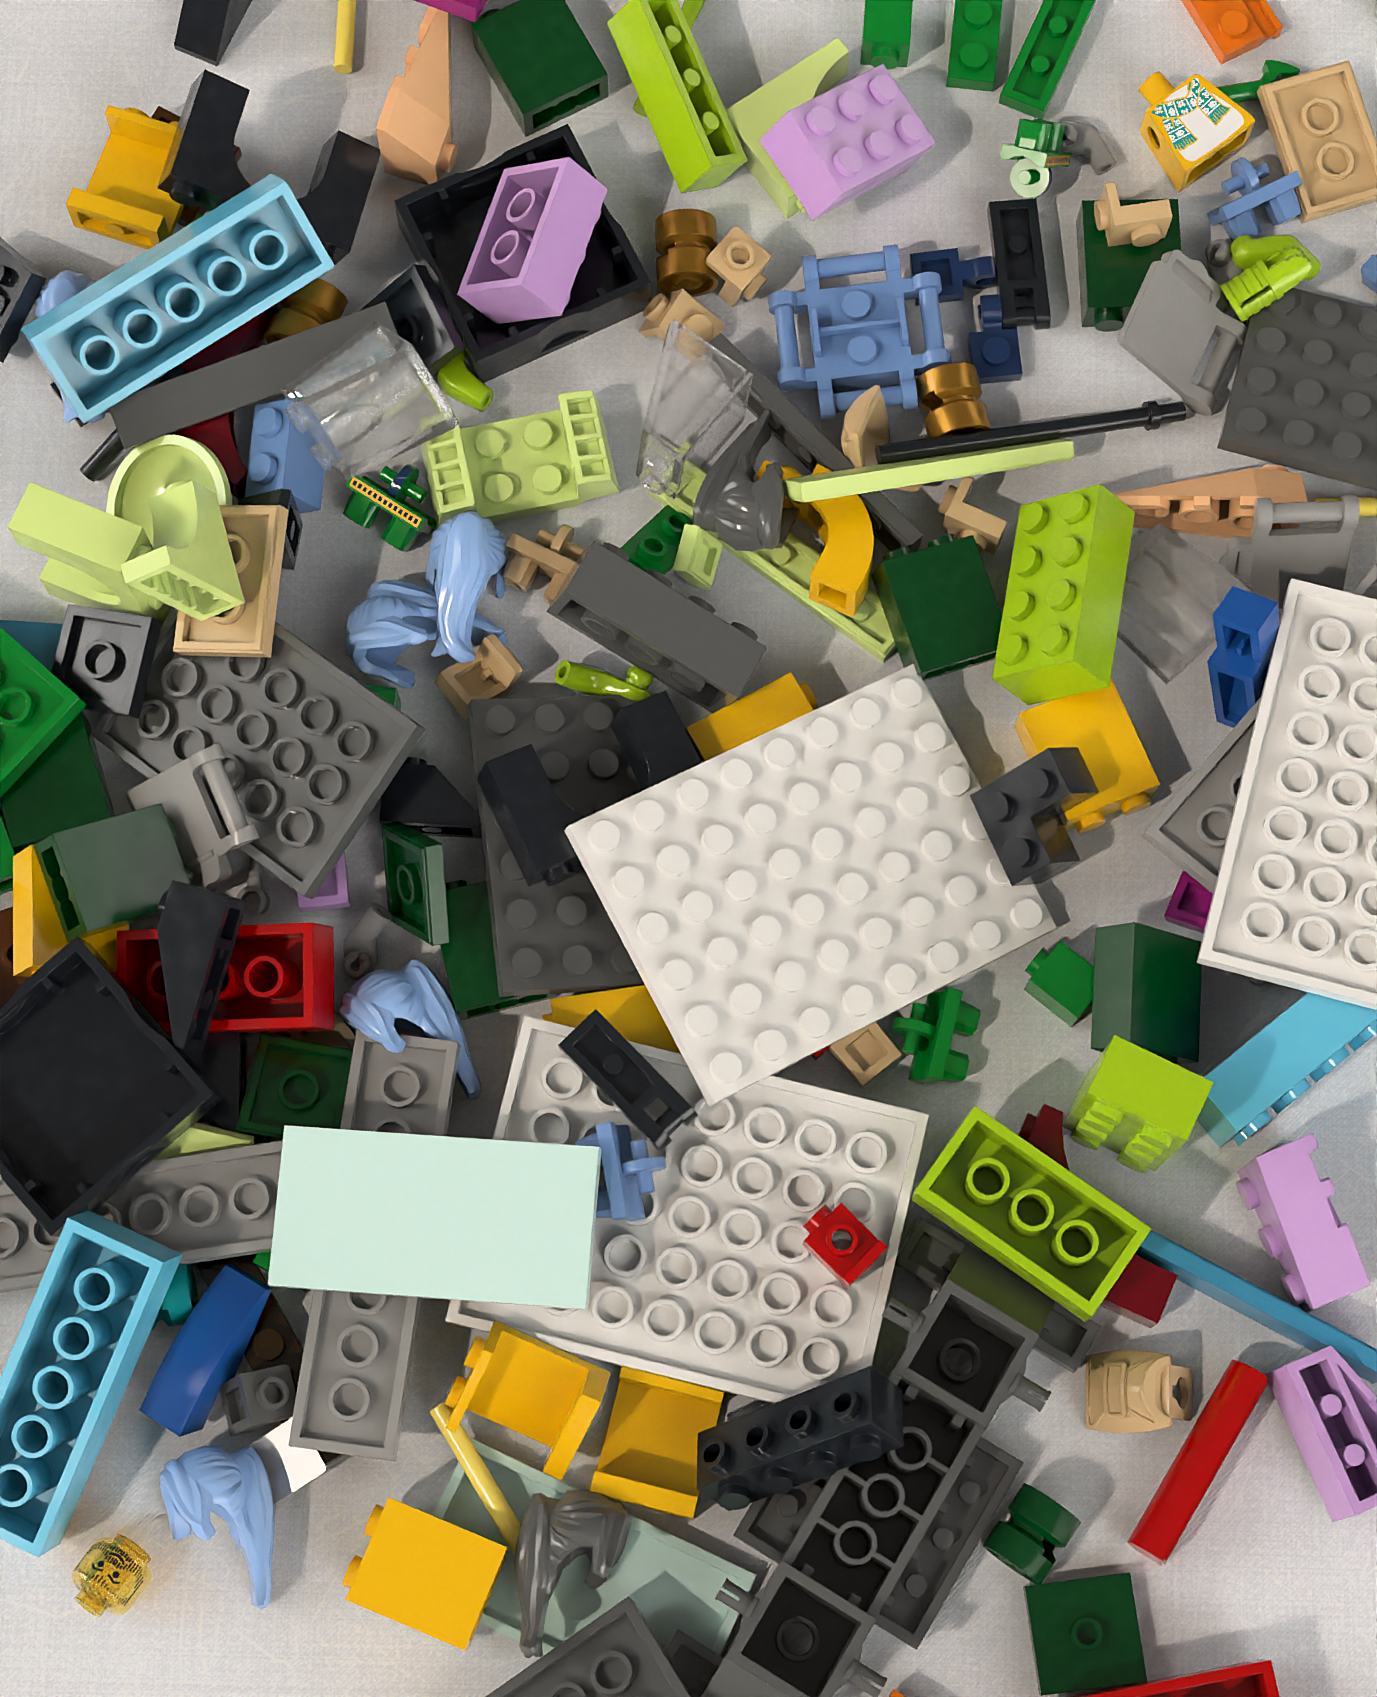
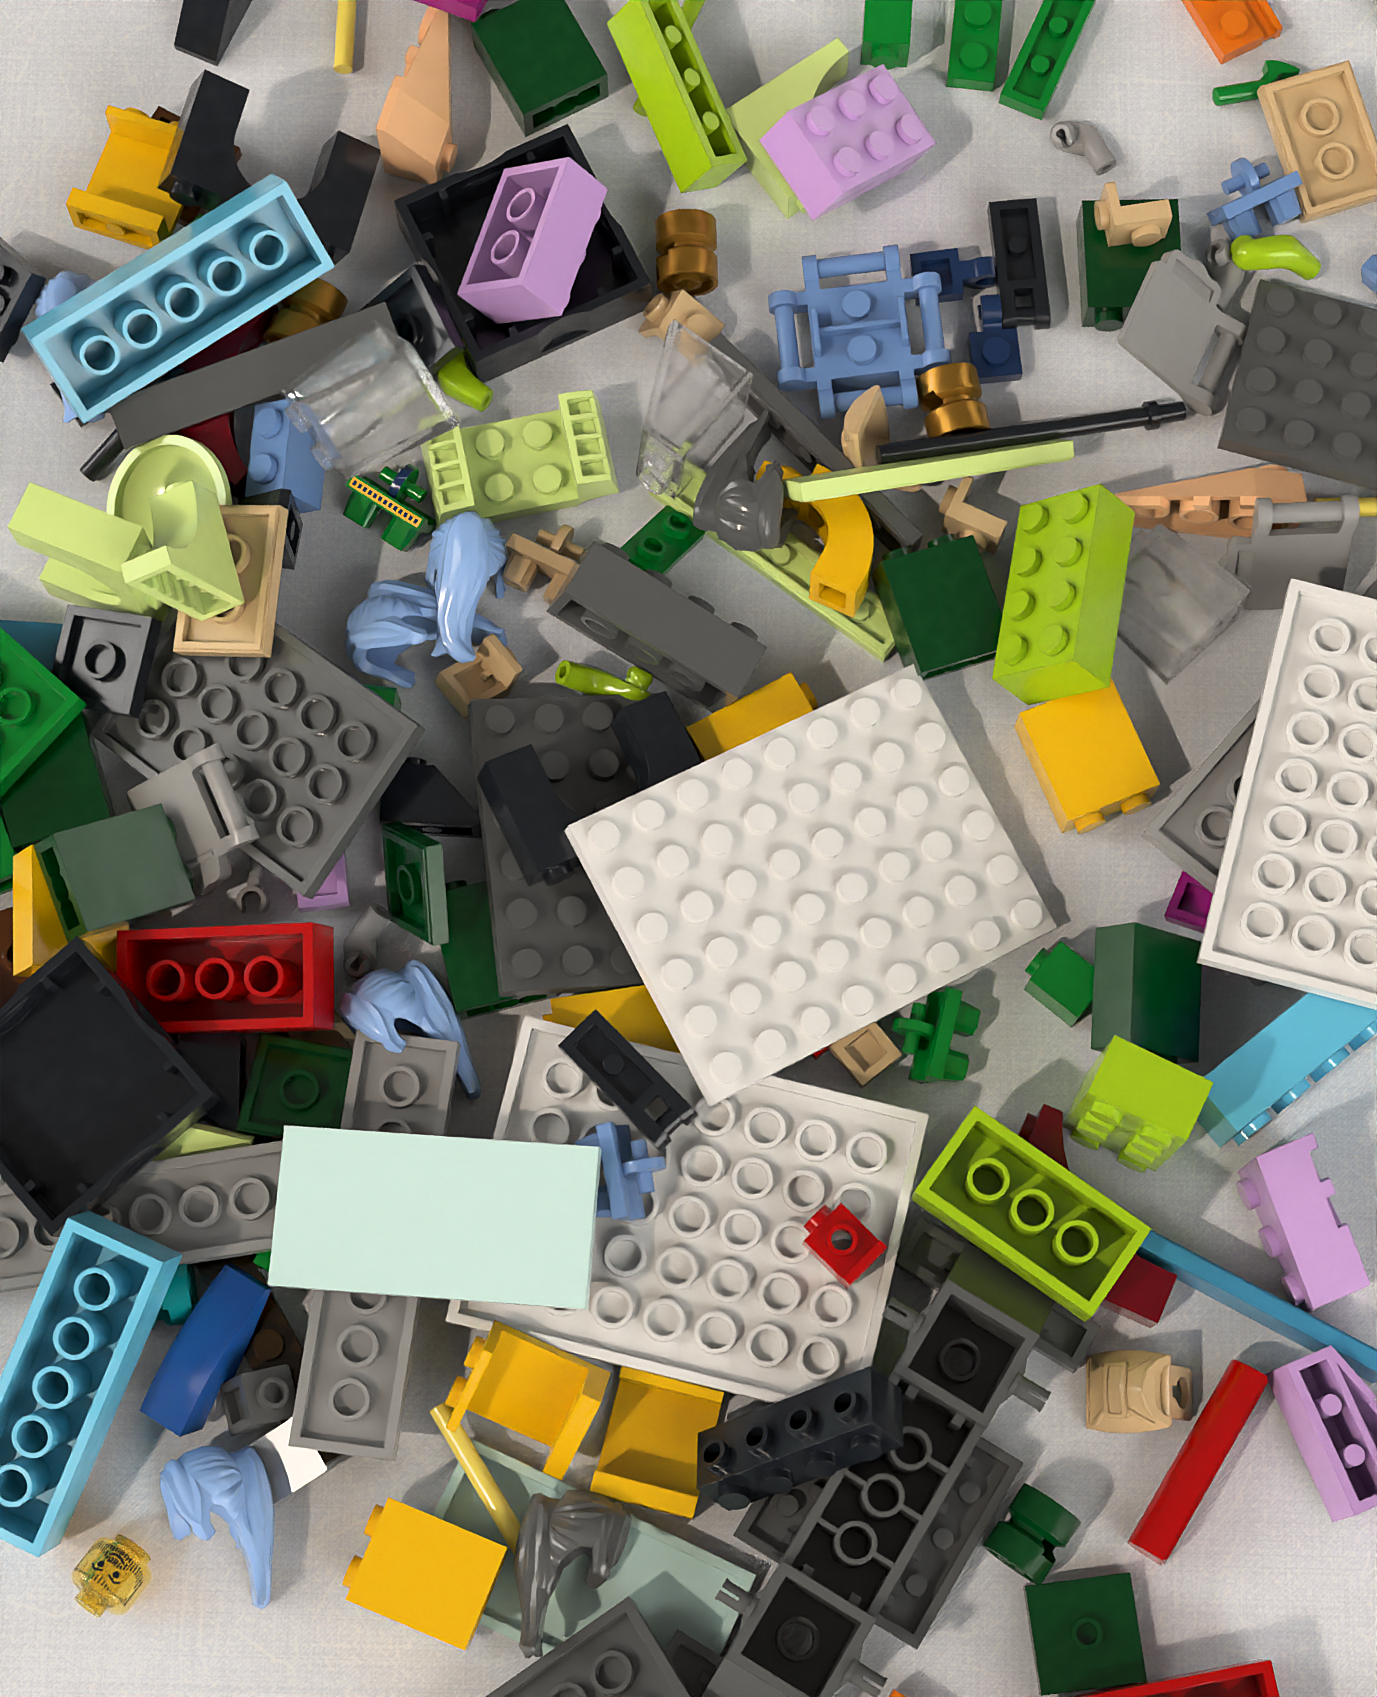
black slope [157,880,248,1051] -> none
yellowish green tile [673,524,723,589] -> none
tan bracket [706,226,772,308] -> none
black brick [970,747,1099,886] -> none
hips [999,119,1072,198] -> none
torso [1139,71,1255,193] -> none
blue slope [1207,586,1279,728] -> none
lime hinge [1220,245,1313,323] -> none

